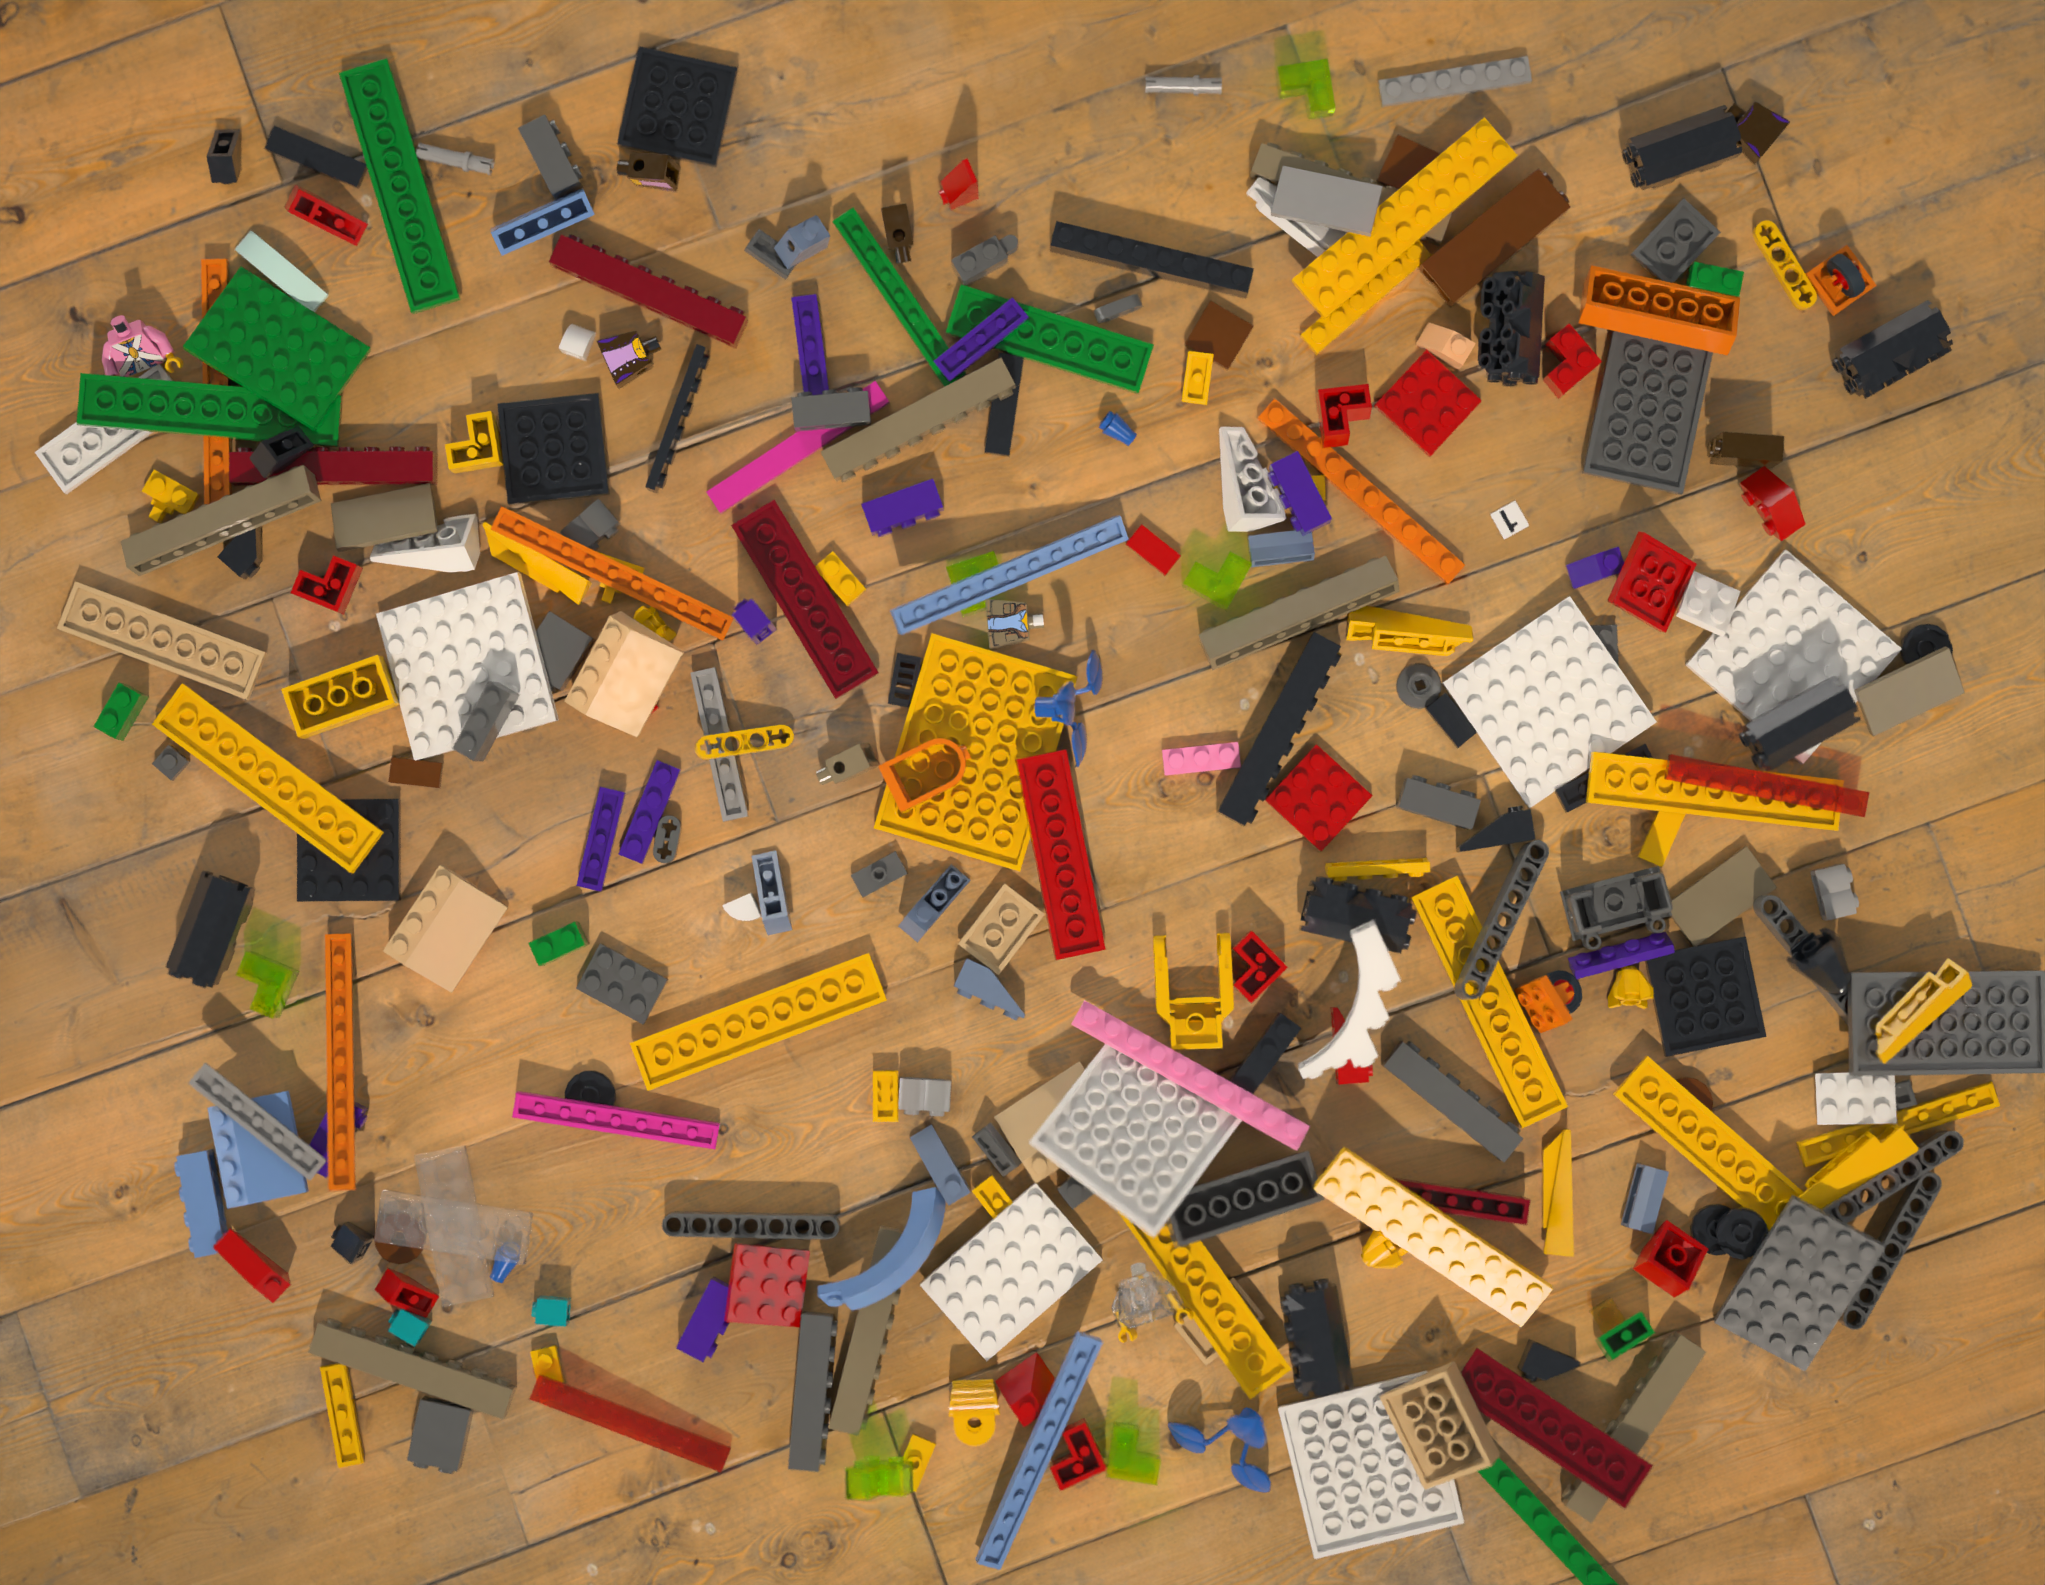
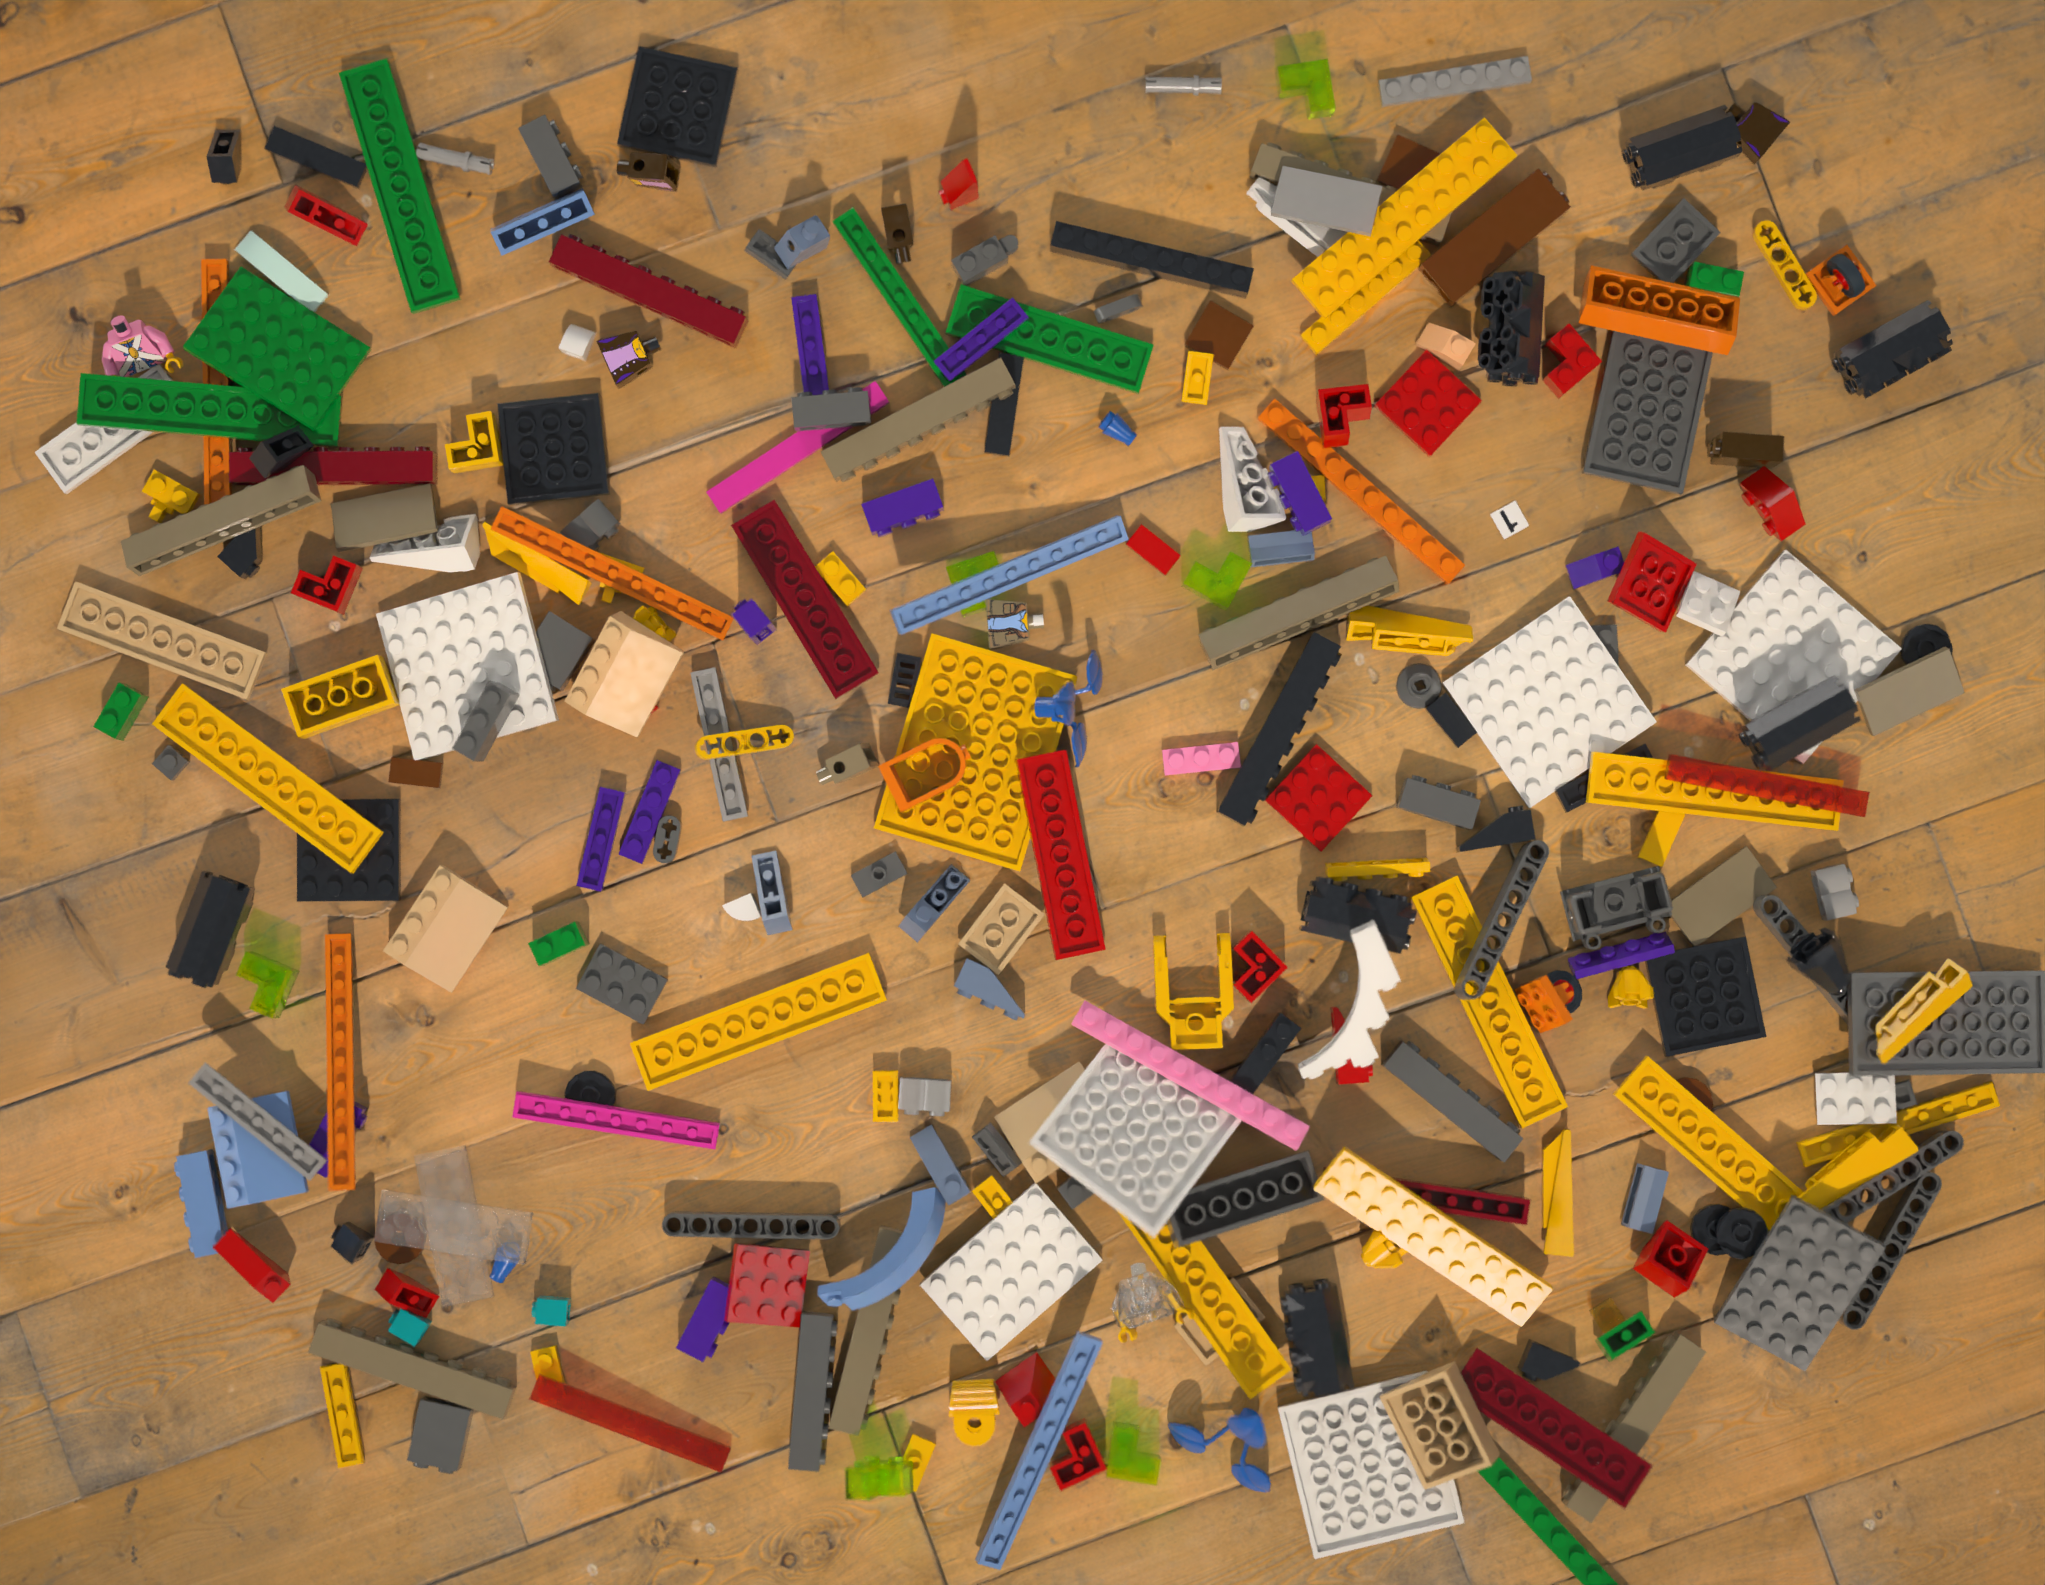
black plate [645,344,710,494] -> none

